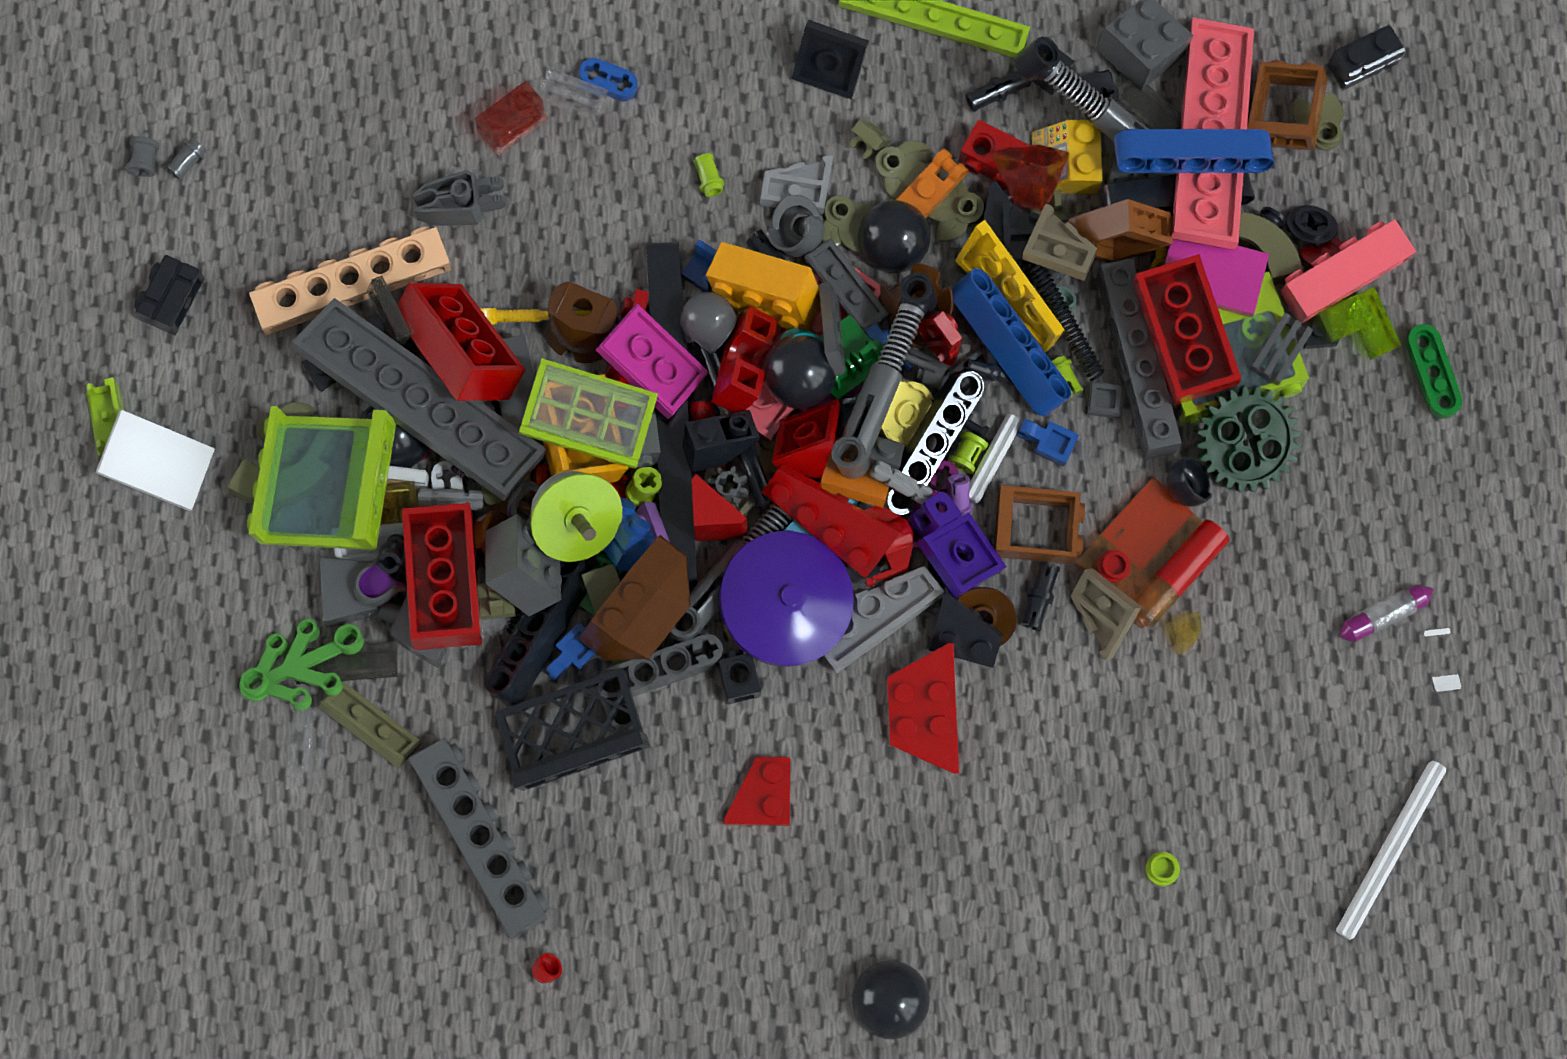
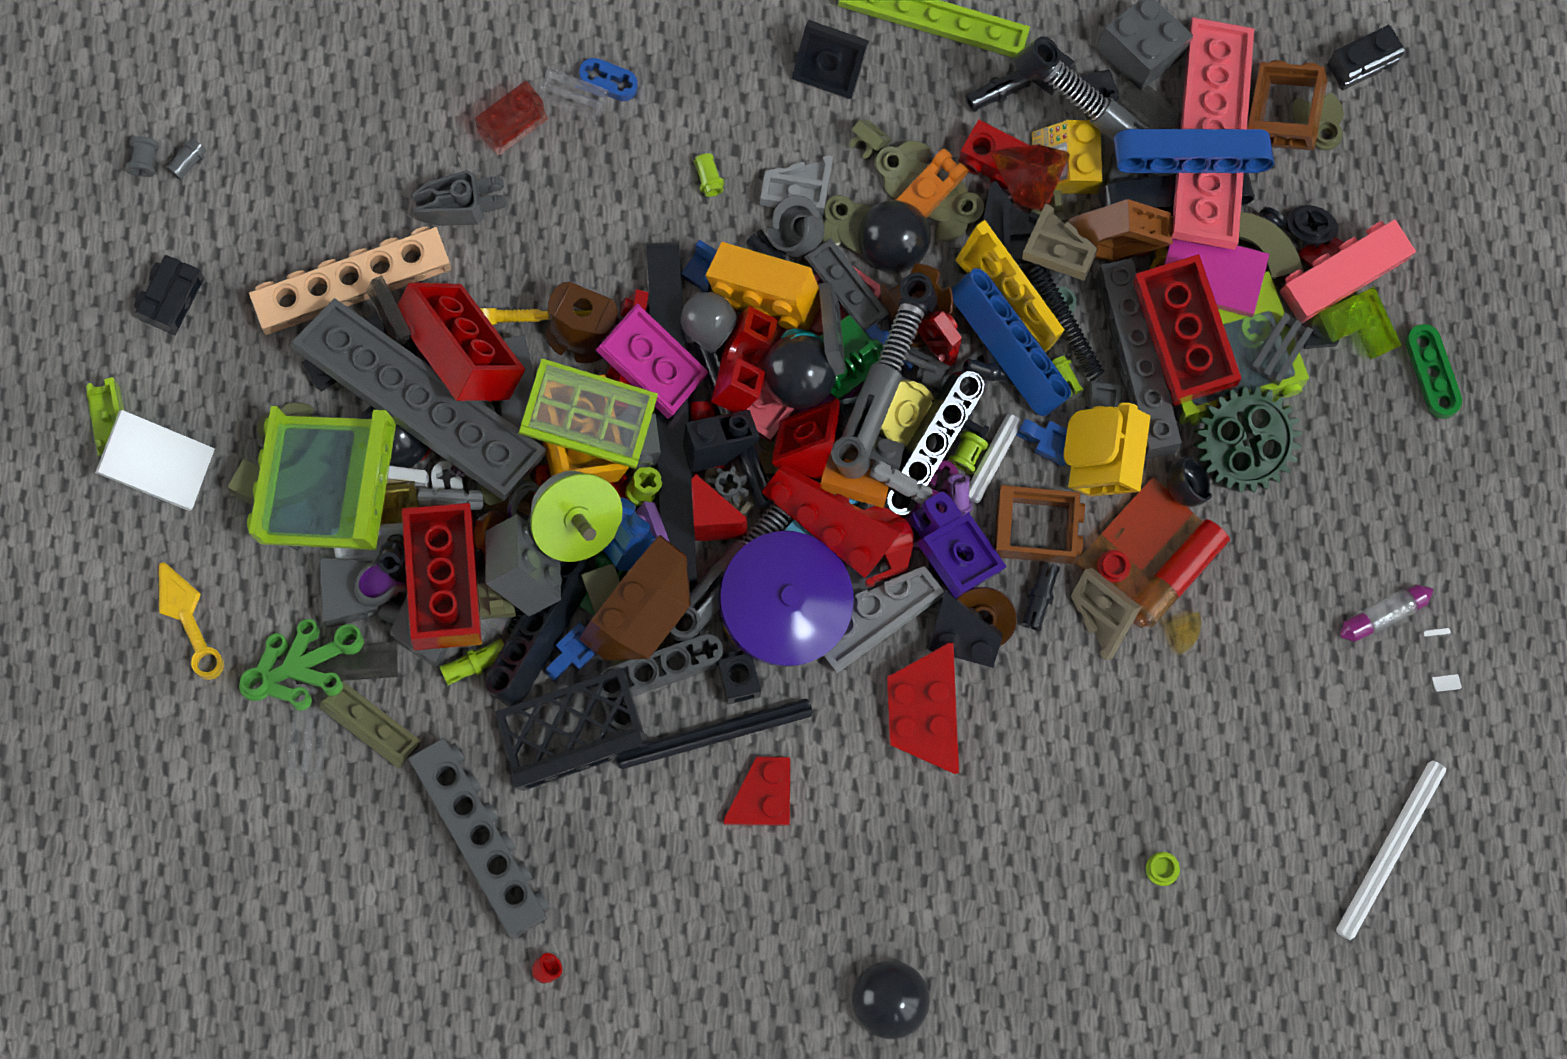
none -> yellow piece [159,562,224,680]
none -> lime pin [439,638,504,686]
none -> black axle [616,698,813,769]
none -> yellow brick [1064,403,1151,497]

